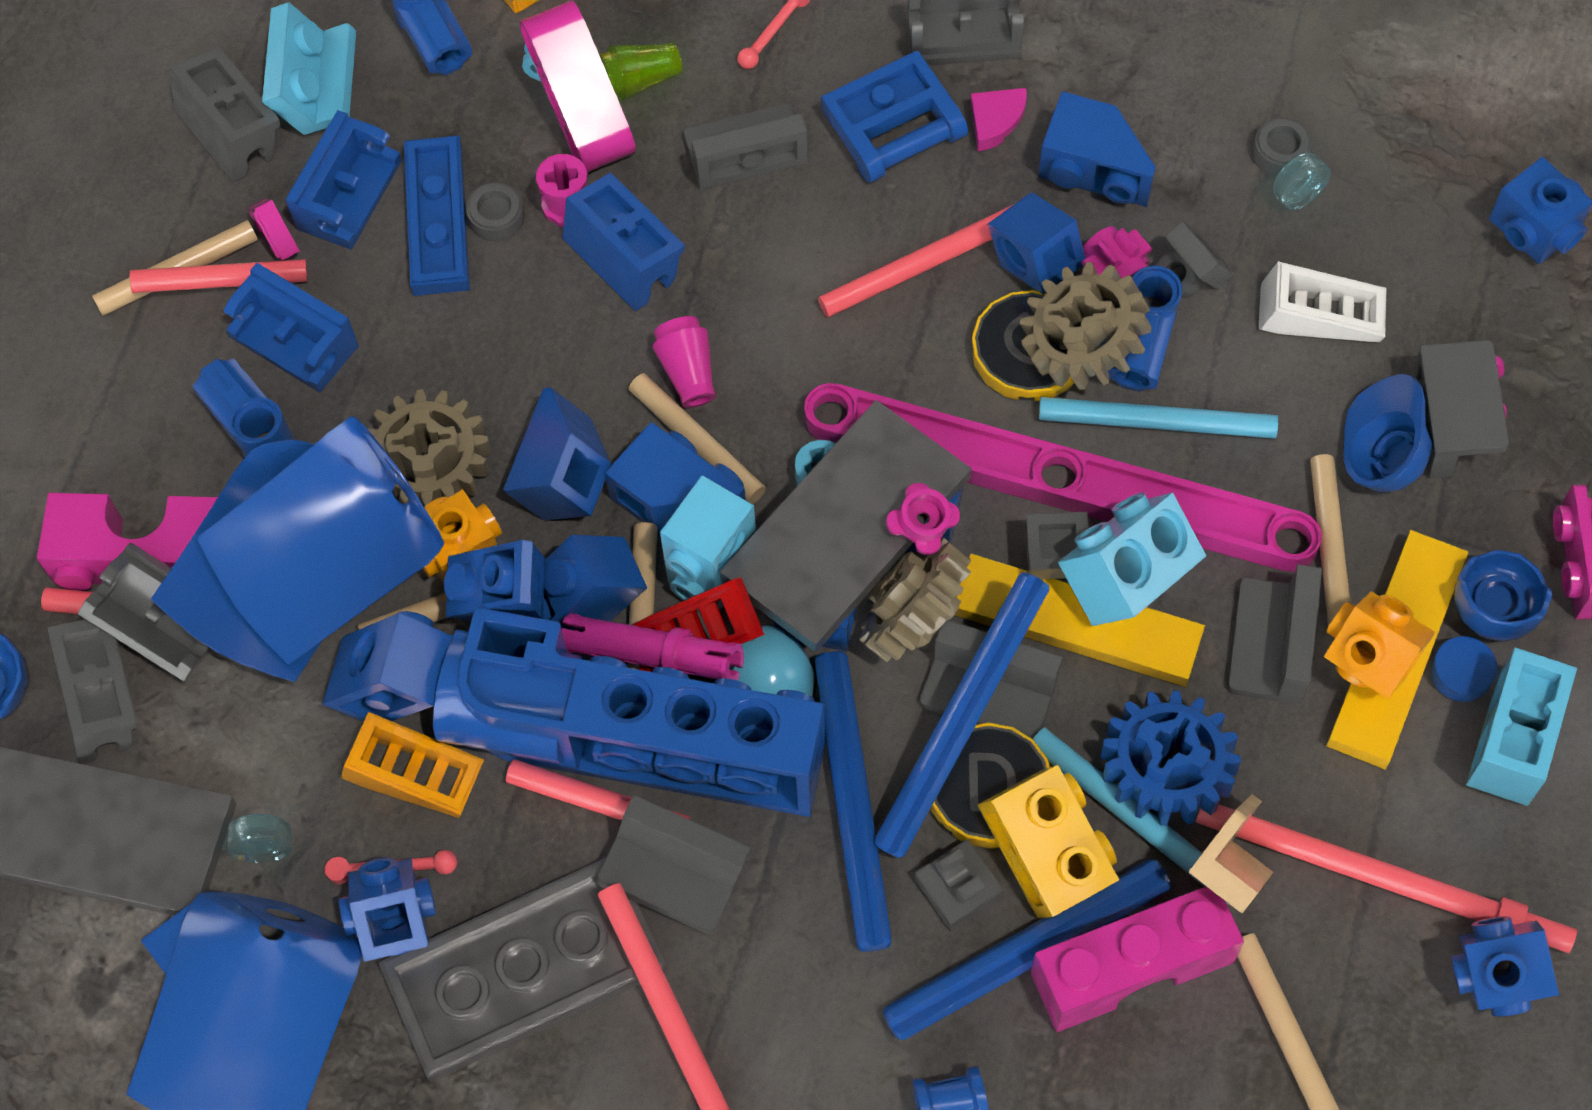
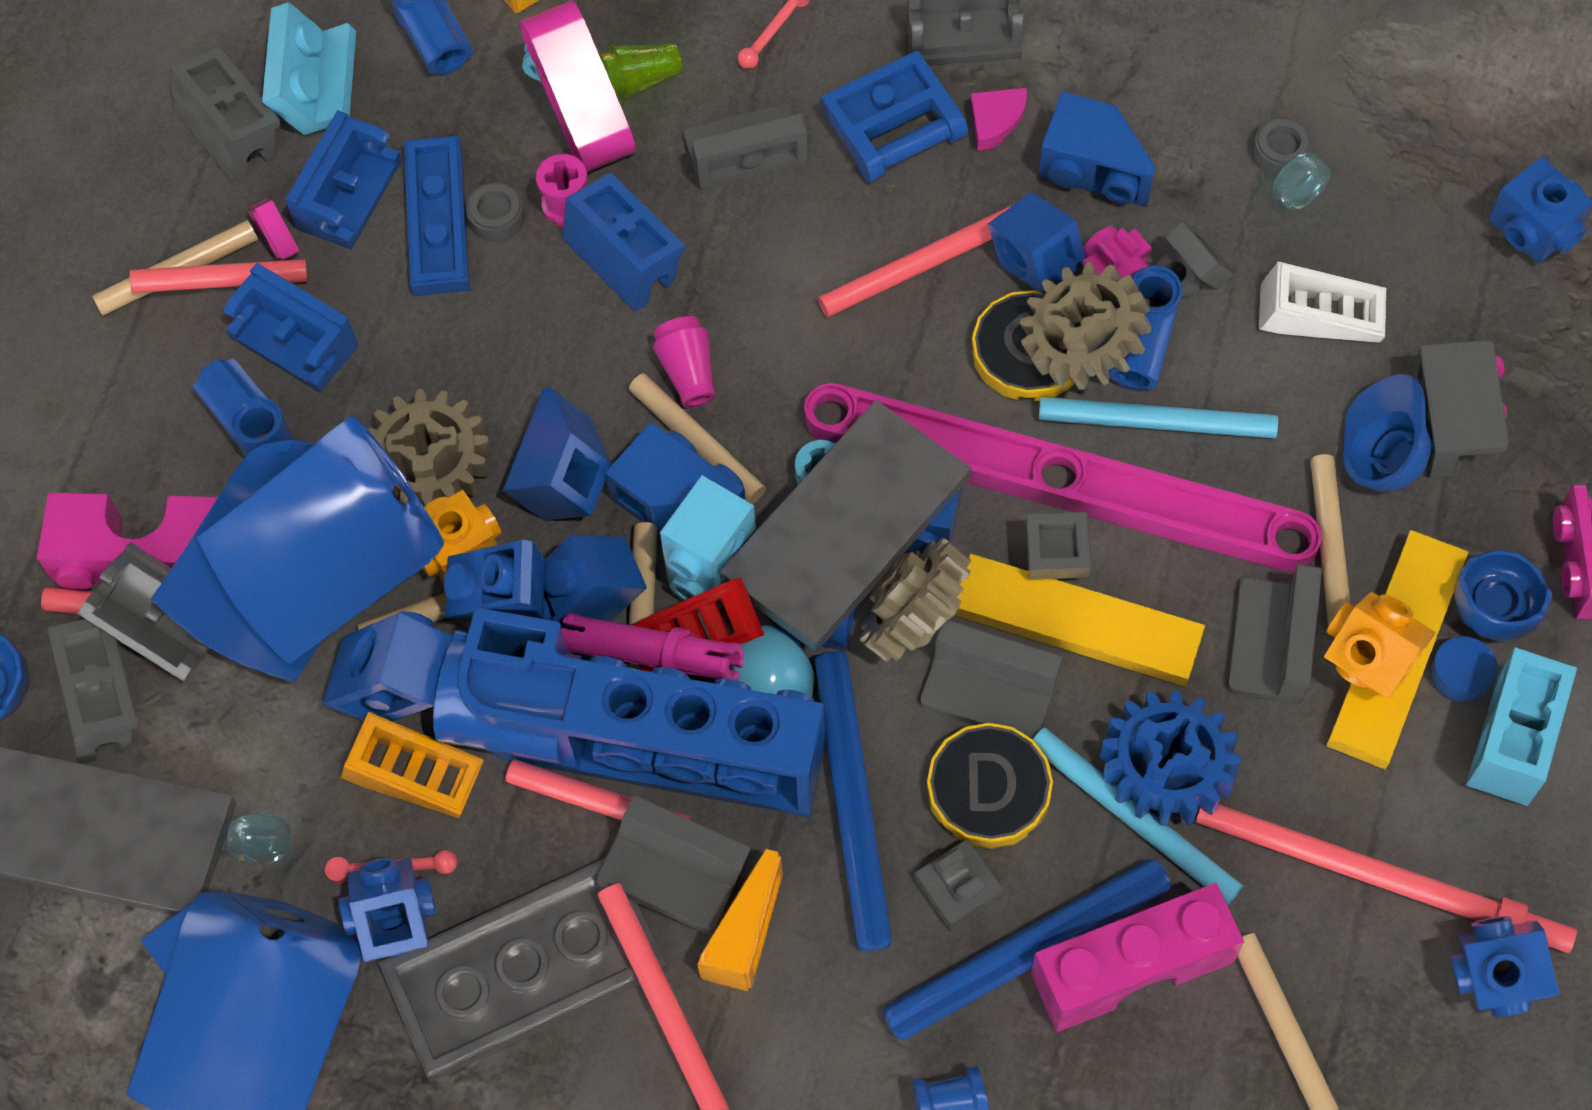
blue axle [875,572,1049,858] -> none
dark pink plate [886,483,960,555] -> none
yellow brick [978,765,1119,918] -> none
medium azure brick [1058,492,1206,626] -> none
tan panel [1189,794,1274,913] -> none
none -> light orange slope [697,849,783,991]

